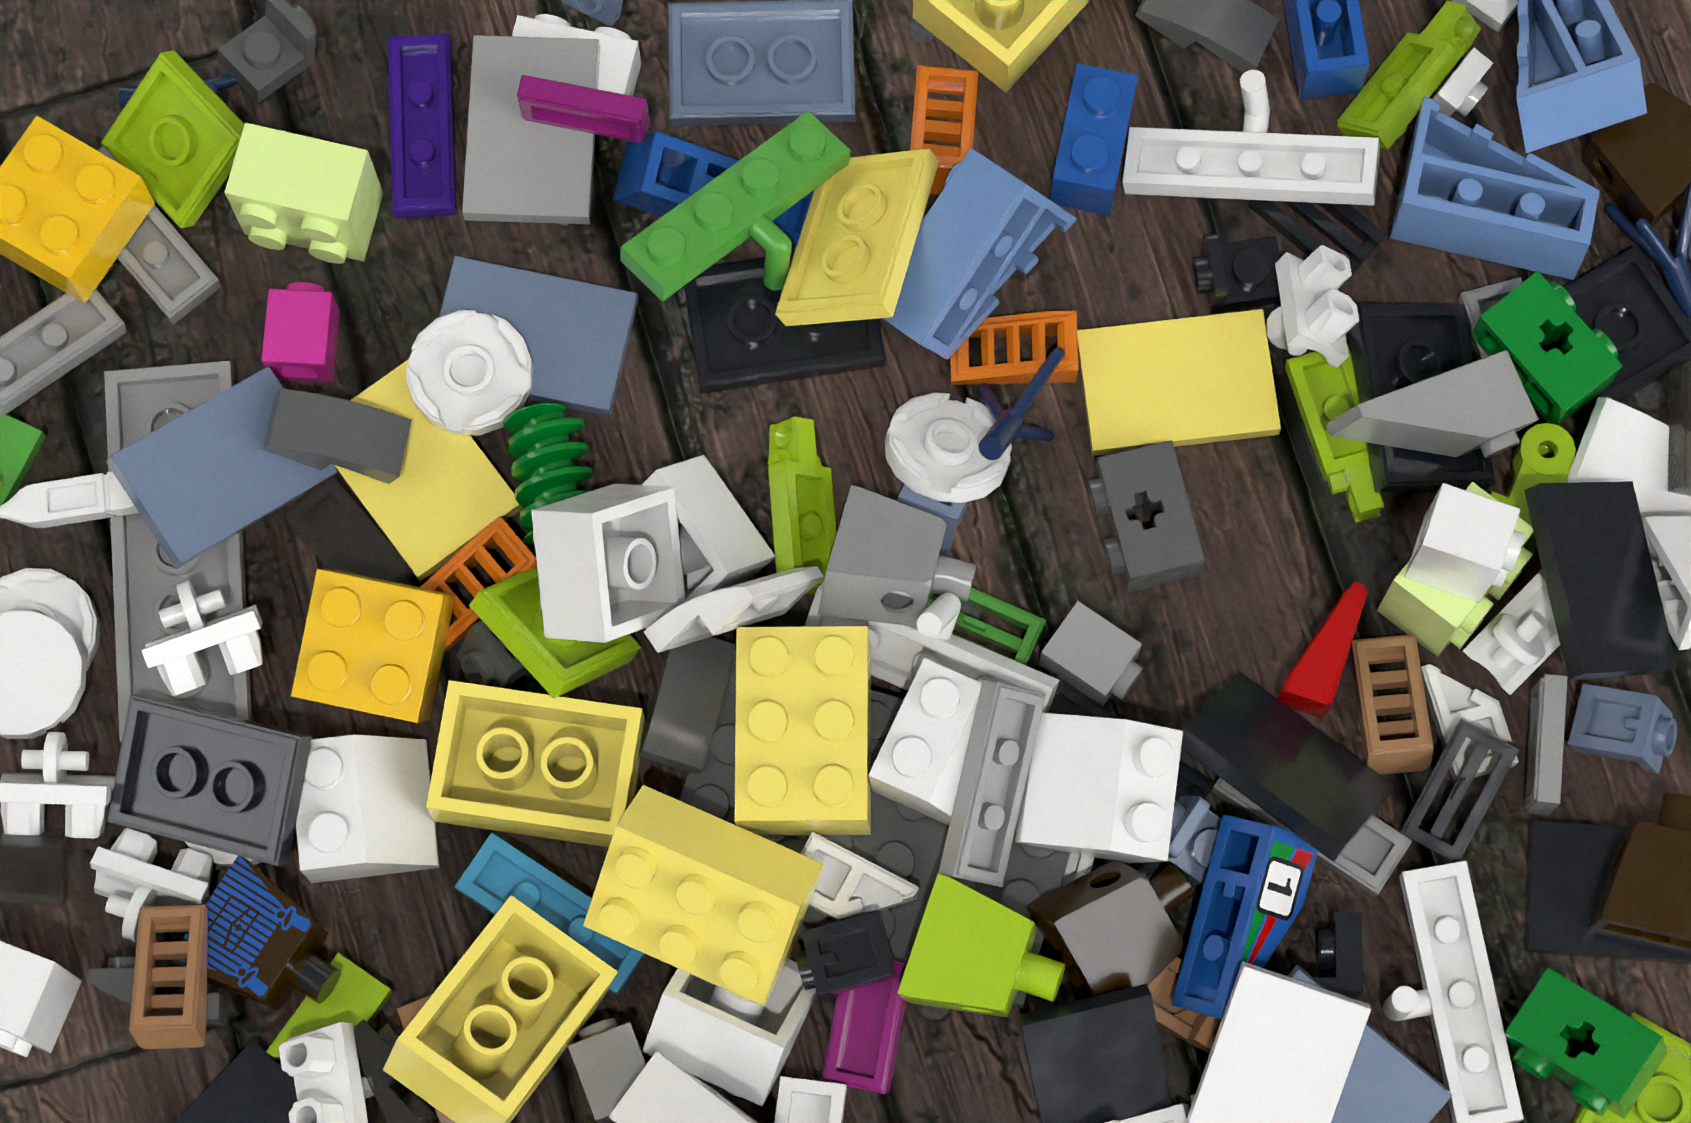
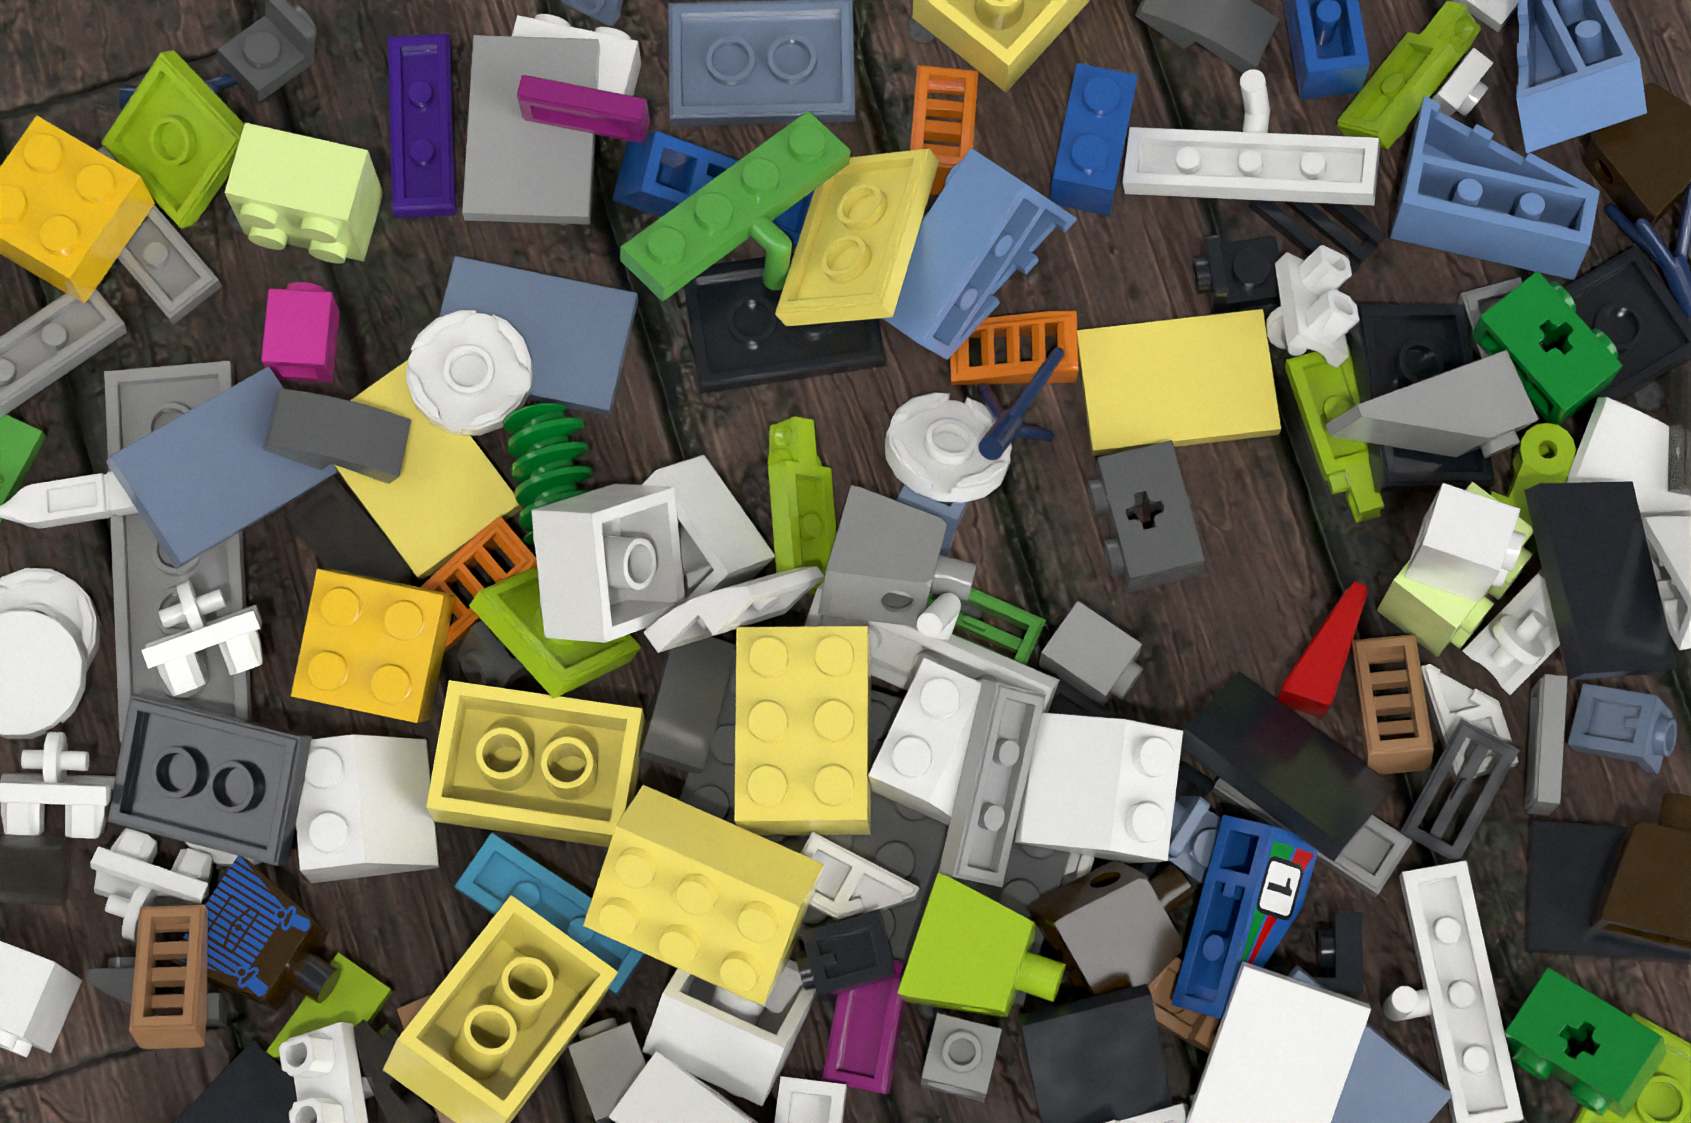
none -> light grey brick [920,1013,1002,1102]

